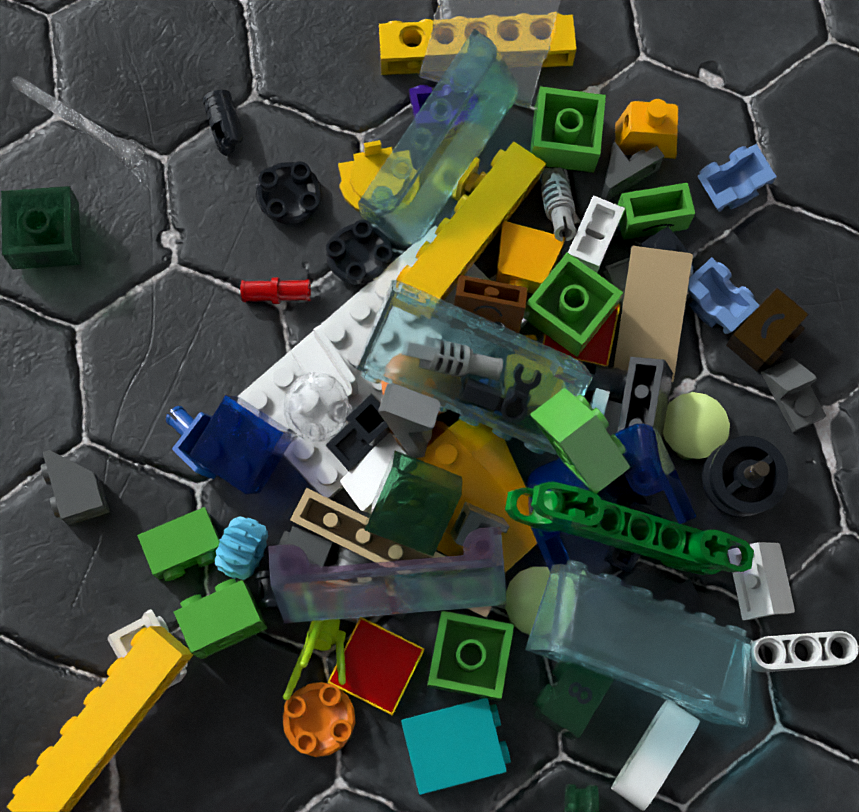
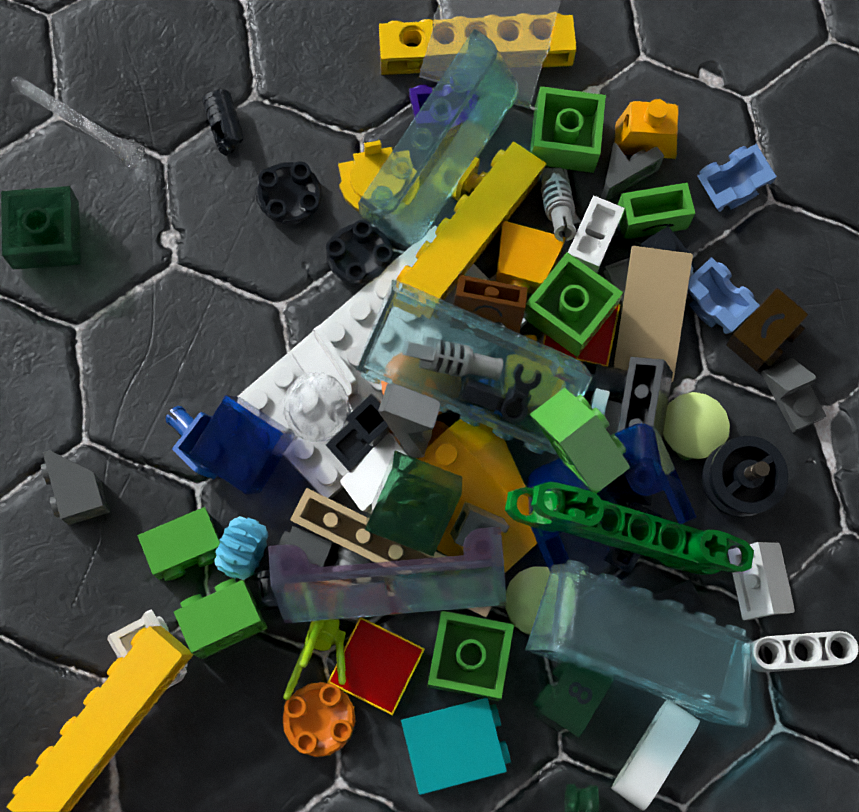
red pin [240,277,311,304] -> none

